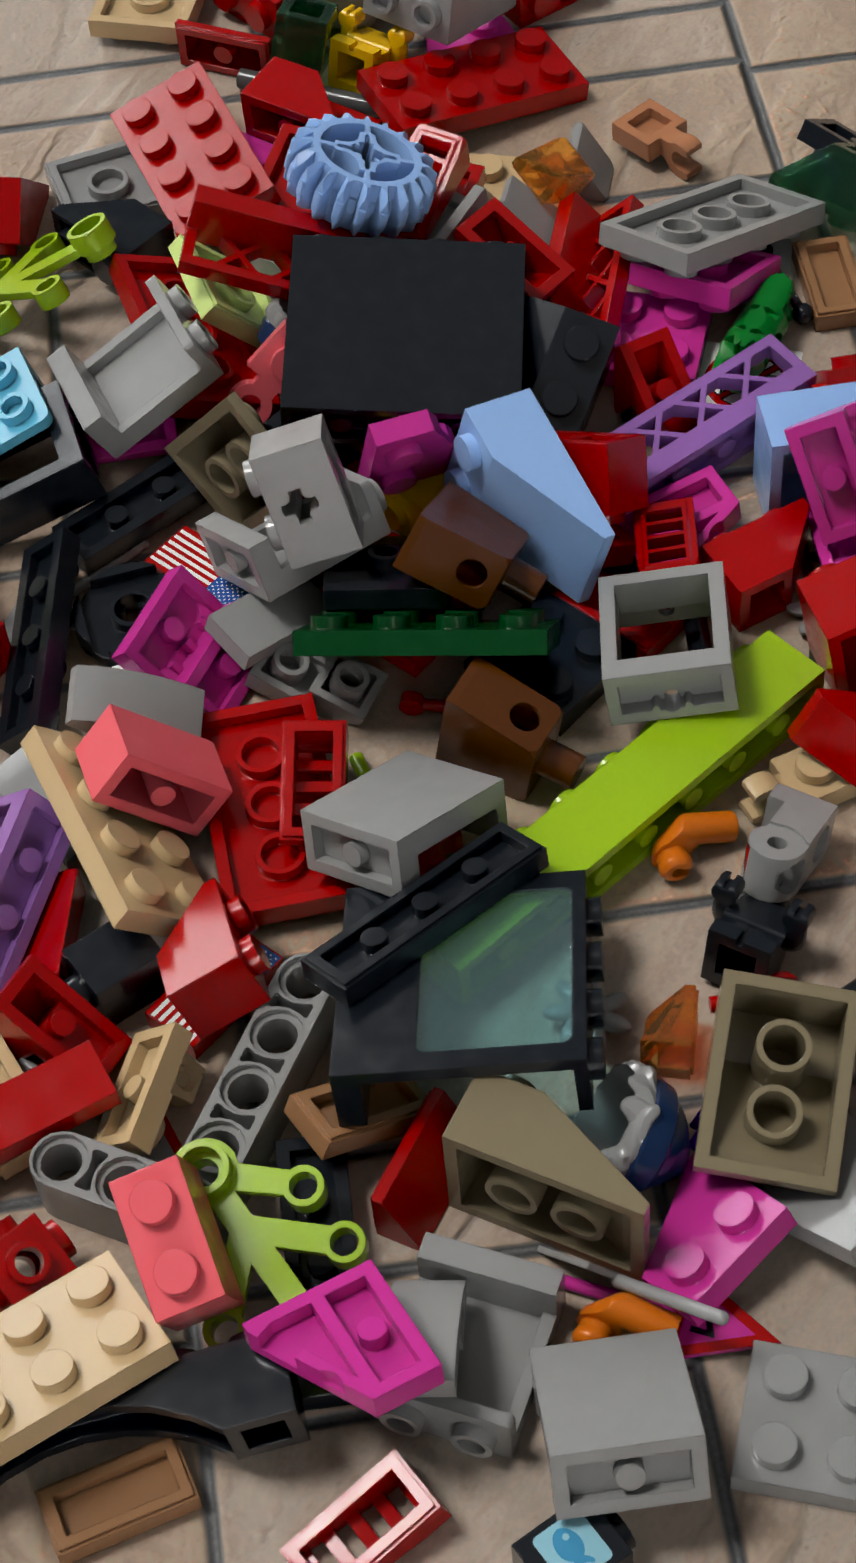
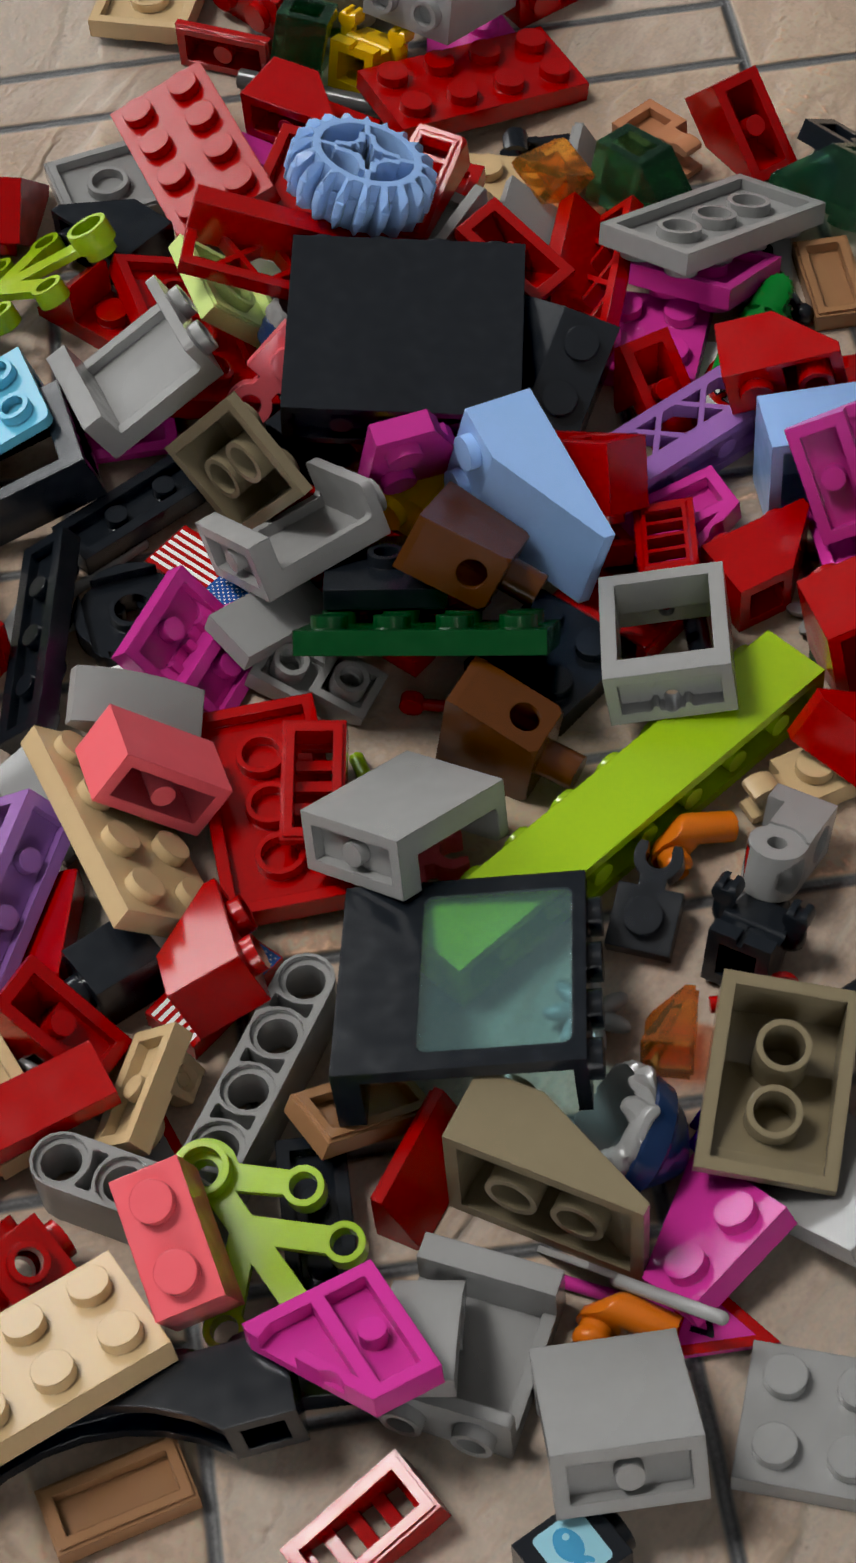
light grey brick [242,413,364,570] -> none
black tile [300,822,549,1008] -> none
none -> red slope [37,259,131,349]
none -> black hand [500,127,570,157]
none -> clear green slope [585,123,692,211]
none -> black plate [604,839,686,963]
none -> red slope [684,65,799,181]
none -> red slope [714,311,848,415]

